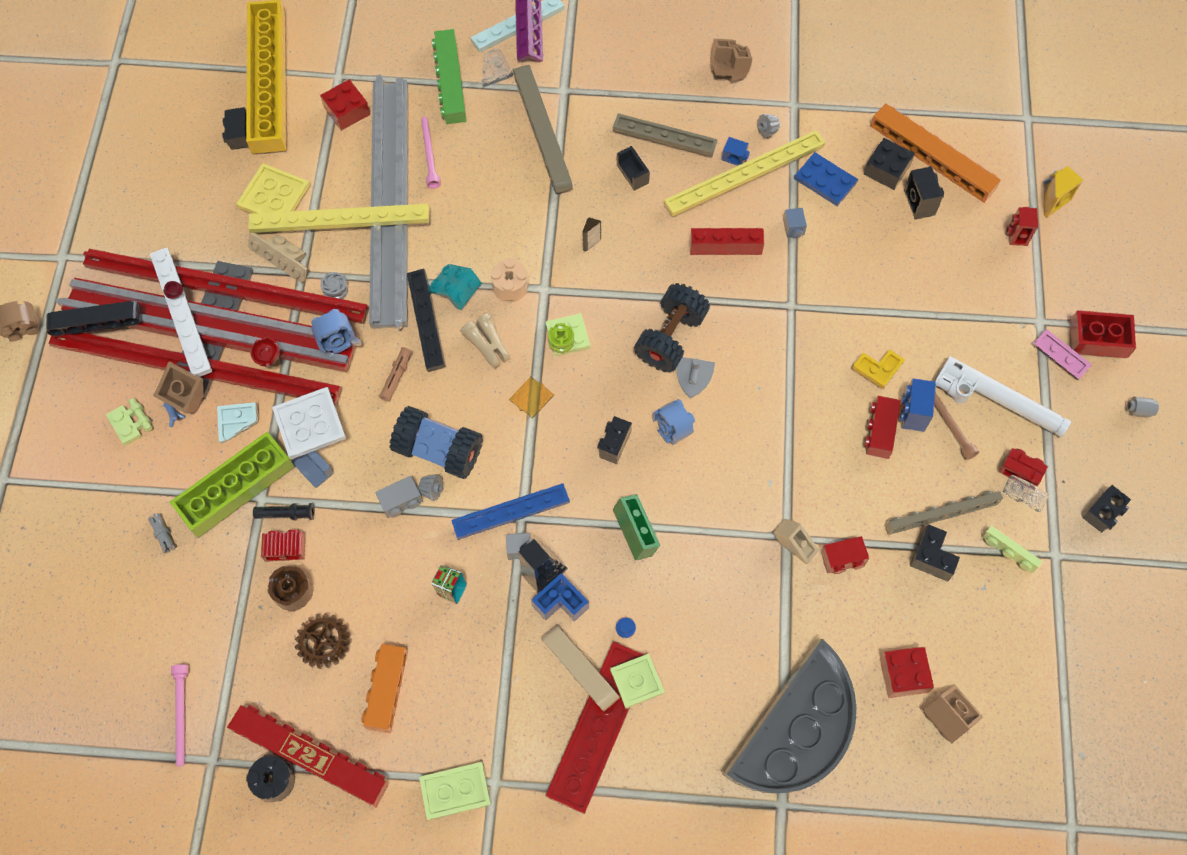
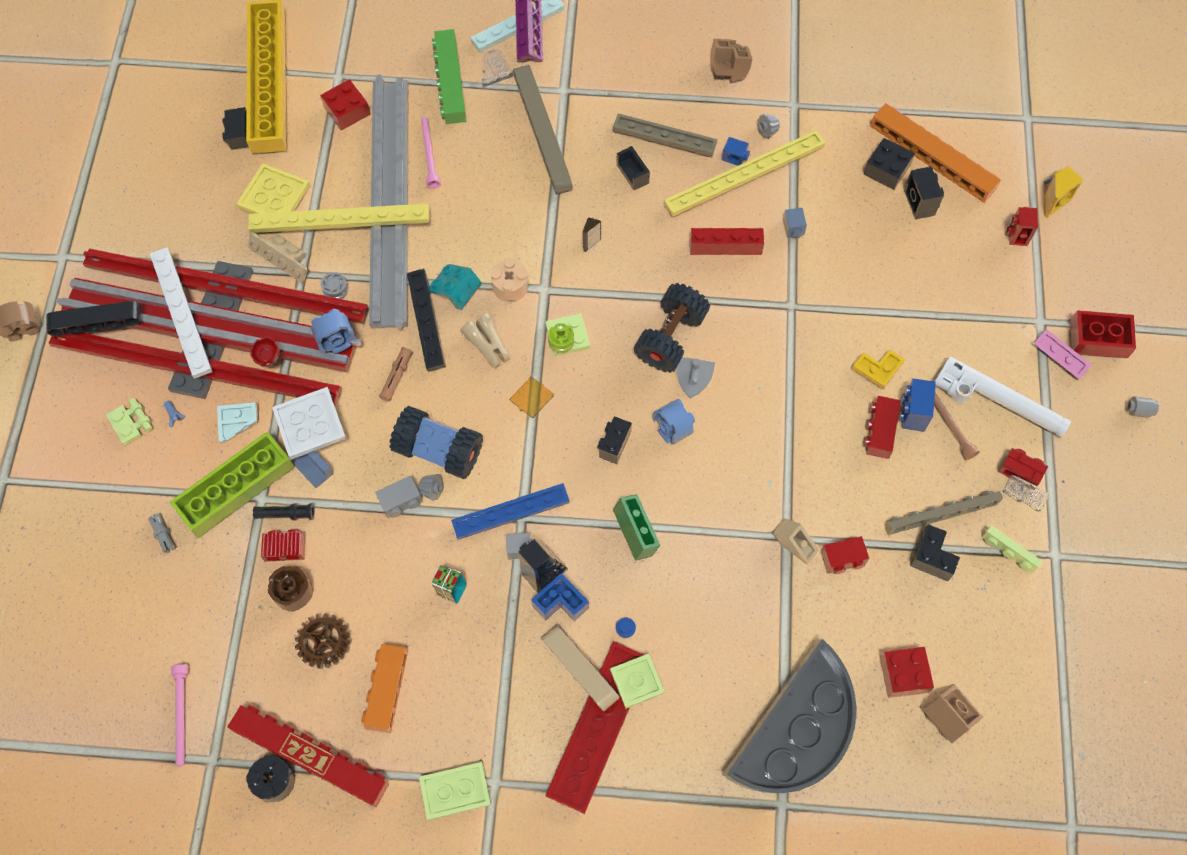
medium nougat slope [153,362,204,413] -> none
dark red plate [163,281,183,299] -> none
blue plate [794,152,858,207] -> none
black brick [1082,485,1132,533] -> none

